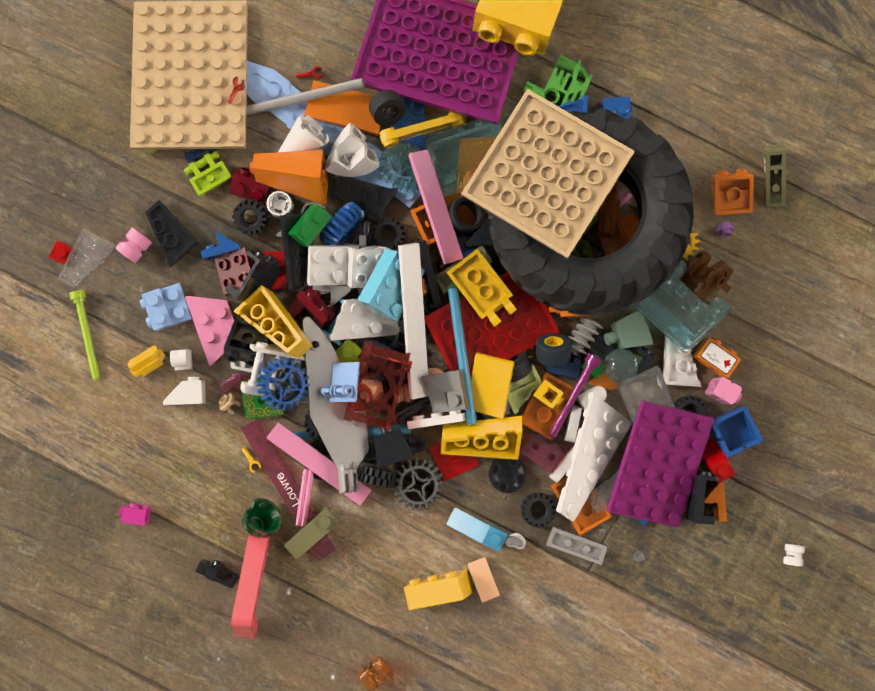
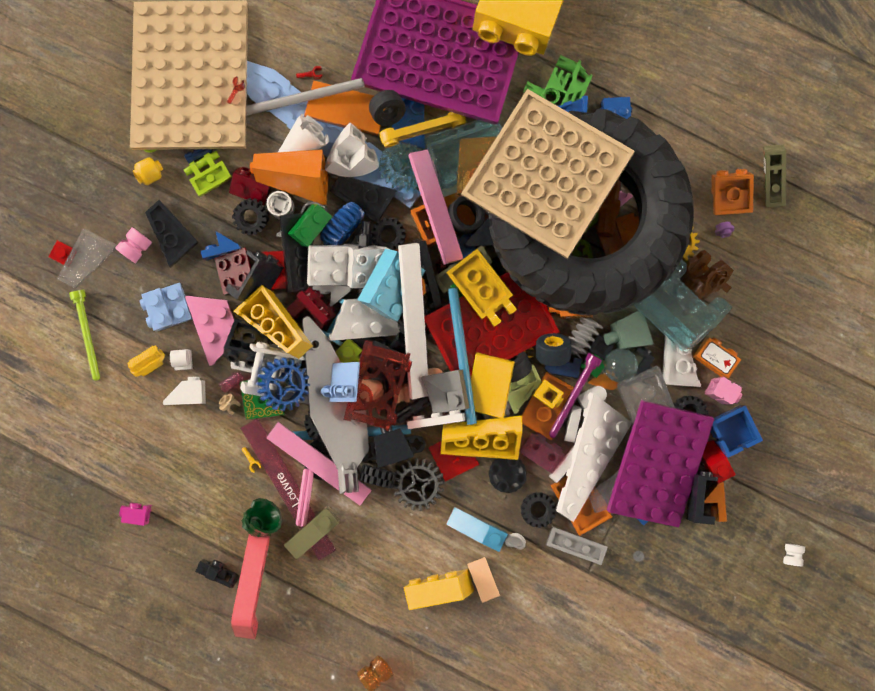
none -> yellow head [133,157,163,186]

